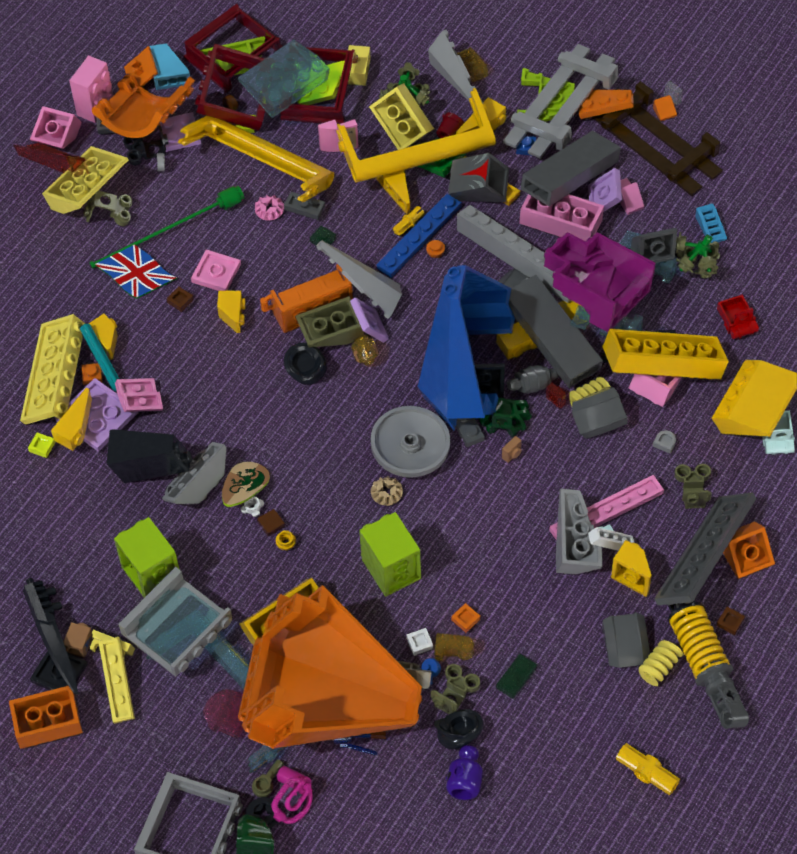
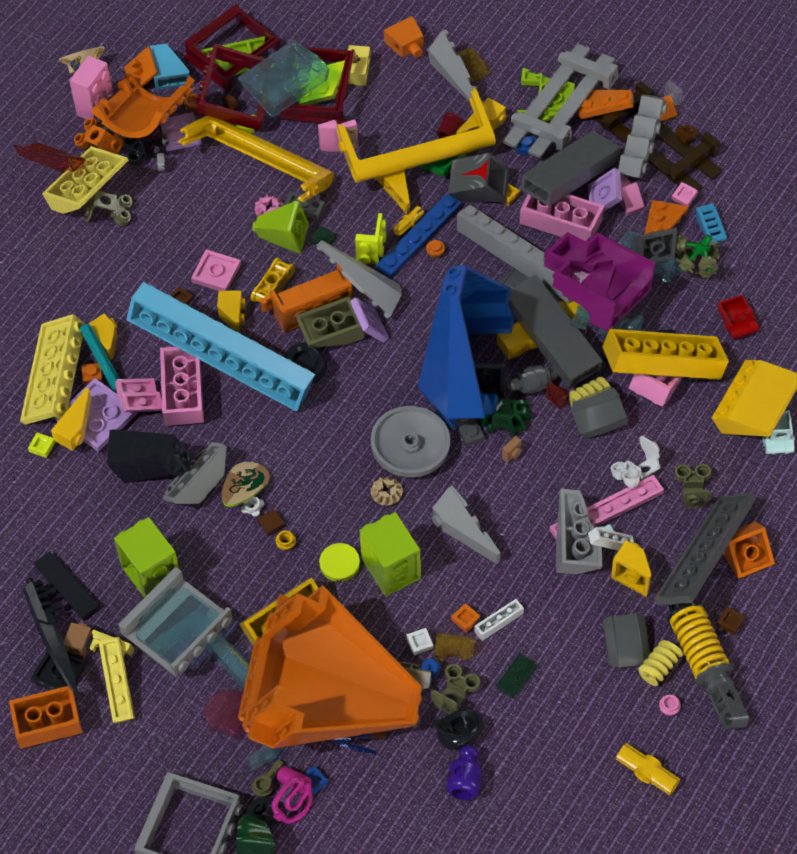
bright pink slope [30,106,82,149] -> none
flag [89,186,245,299] -> none
clear yellow head [351,335,379,366] -> none
light yellow slope [369,84,434,150] -> none
olive plant [379,62,431,106] -> none
light grey tile [653,430,676,454] -> none
none -> black tile [34,551,99,620]
none -> tan hat [59,46,105,75]
none -> orange piece [74,118,124,154]
none -> medium azure brick [126,282,315,412]
none -> bright pink brick [160,347,204,426]
none -> orange tile [184,94,201,112]
none -> yellow piece [251,257,295,306]
none -> lime slope [253,201,309,254]
none -> blue tile [303,765,329,795]
none -> neon yellow tile [319,543,360,582]
none -> neon yellow bracket [355,213,386,264]
none -> orange torso [384,16,424,58]
none -> light grey wedge [432,485,500,564]
none -> white piece [474,599,524,641]
none -> white piece [611,436,660,488]
none -> light grey brick [618,94,667,178]
none -> orange wing [644,200,689,234]
none -> bright pink plate [659,695,681,716]
none -> bright pink plate [672,182,698,206]
none -> reddish brown tile [676,125,698,143]

